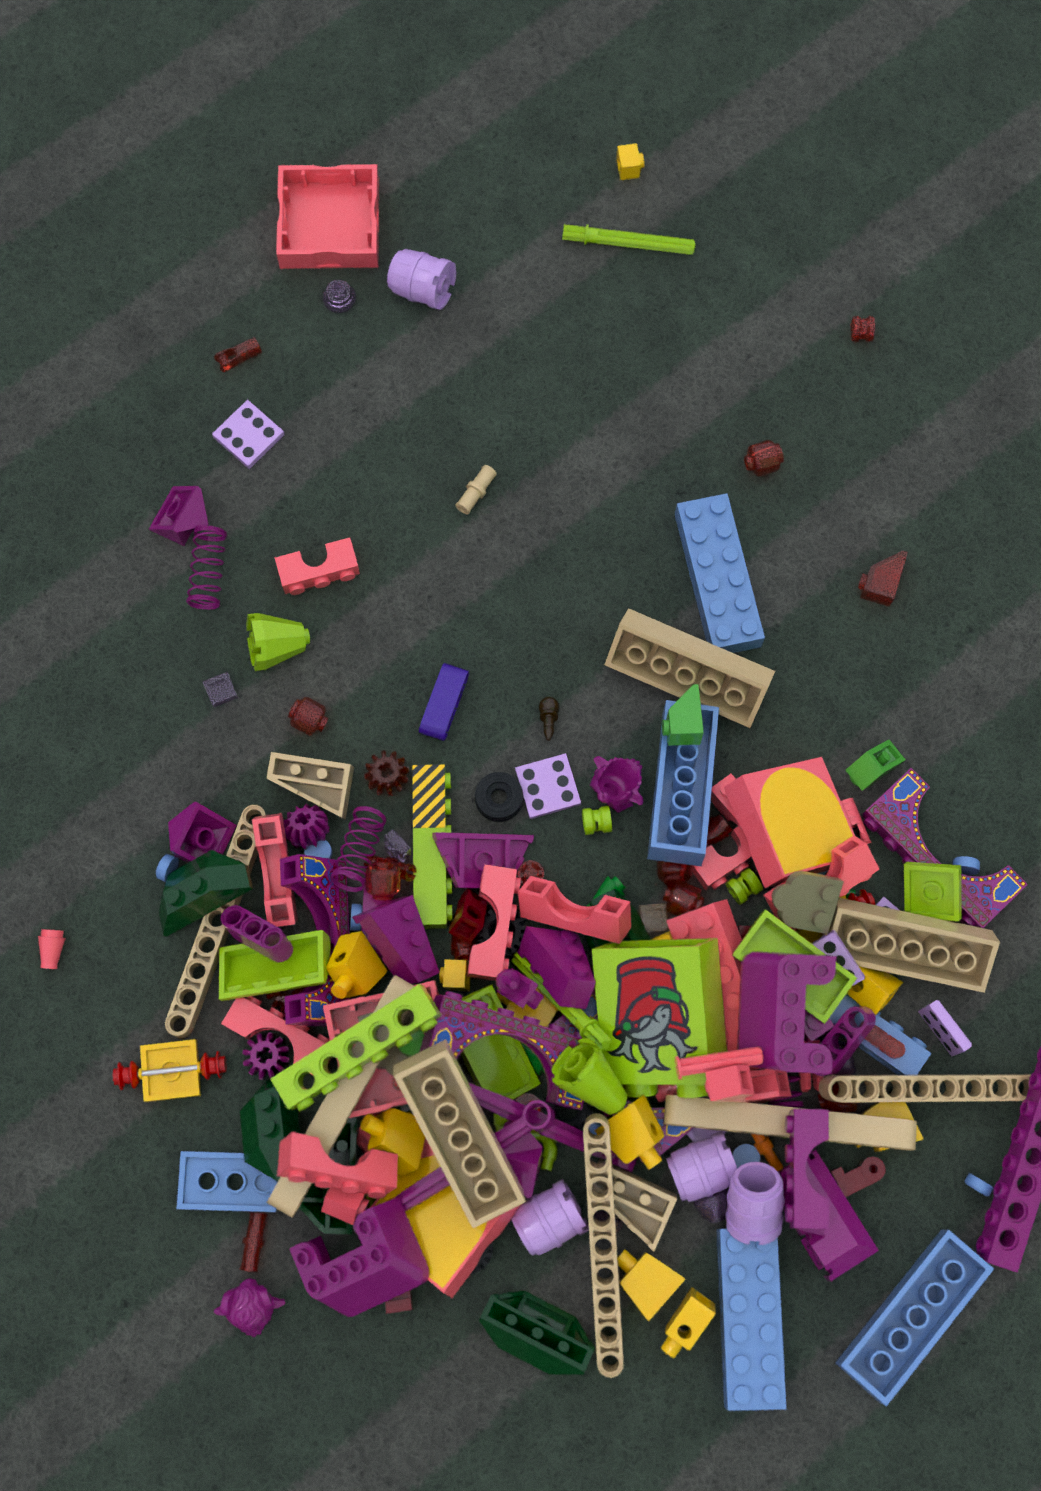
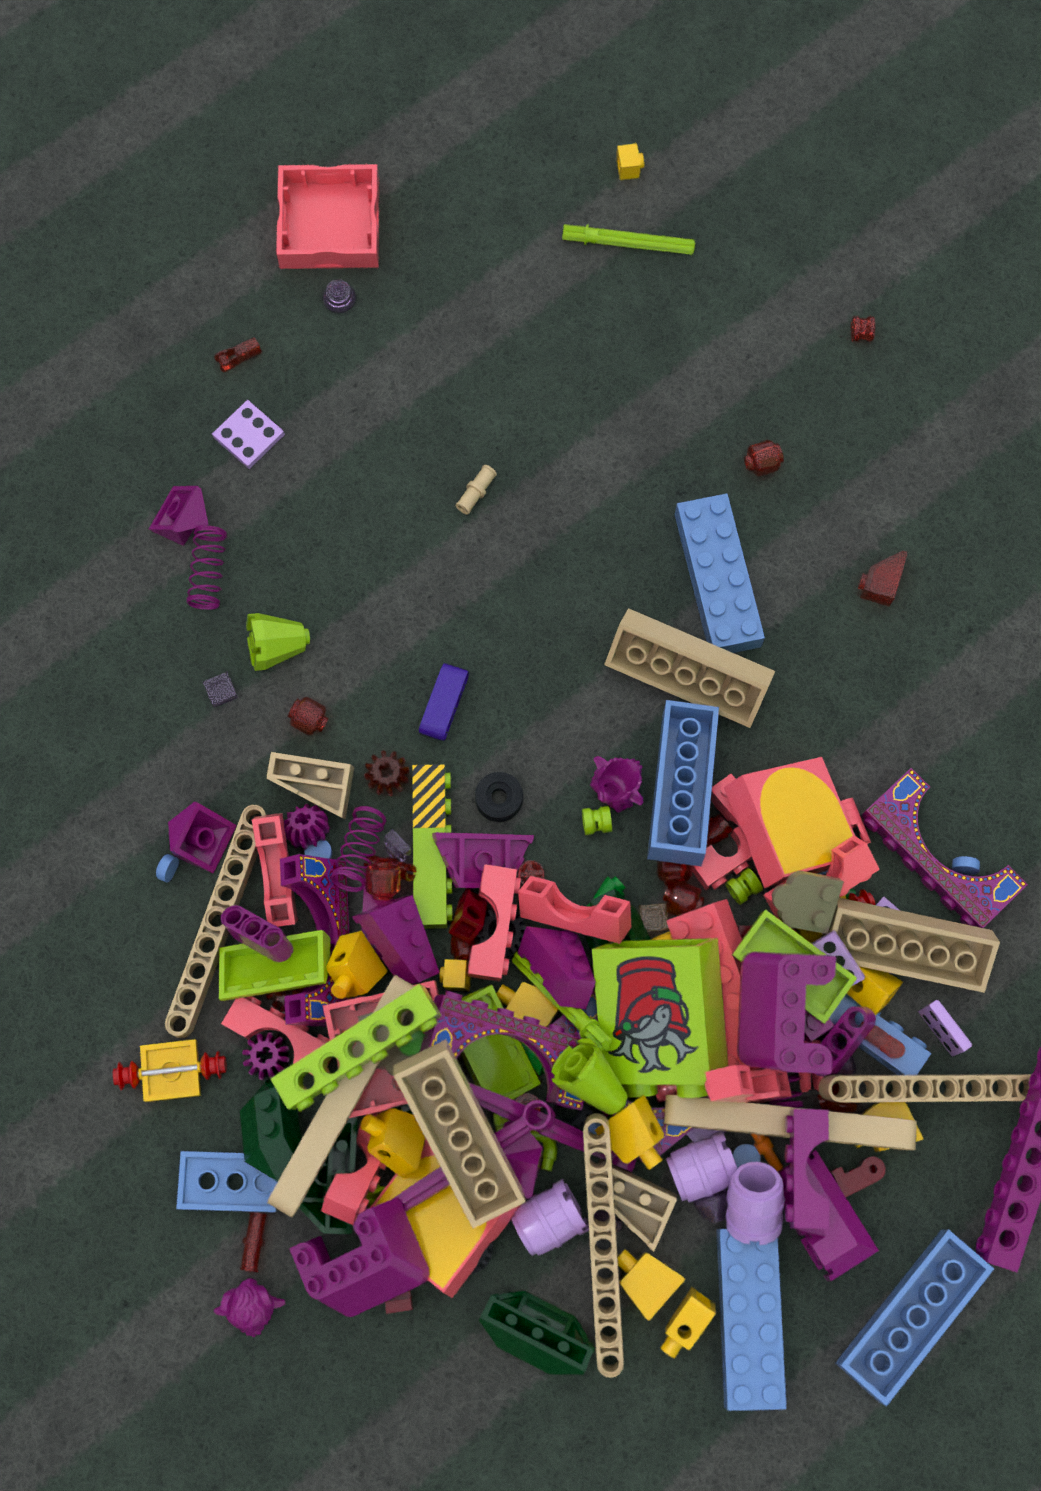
coral cone [38,929,66,969] -> none
dark green wedge [159,850,253,937] -> none
coral arch [275,537,360,595] -> none
coral arch [277,1132,398,1198] -> none
medium blue tile [350,904,363,931] -> none
lavender piece [387,249,456,310] -> none
magenta hips [496,968,544,1010] -> none
lavender tile [515,753,581,819] -> none
dark brown bar [539,697,560,741] -> none
bright green slope [662,684,704,746] -> none
coral axle [675,1047,763,1080] -> none
bright green slope [846,740,906,791] -> none
lime plate [904,862,962,921] -> none
medium blue tile [964,1173,994,1197] -> none

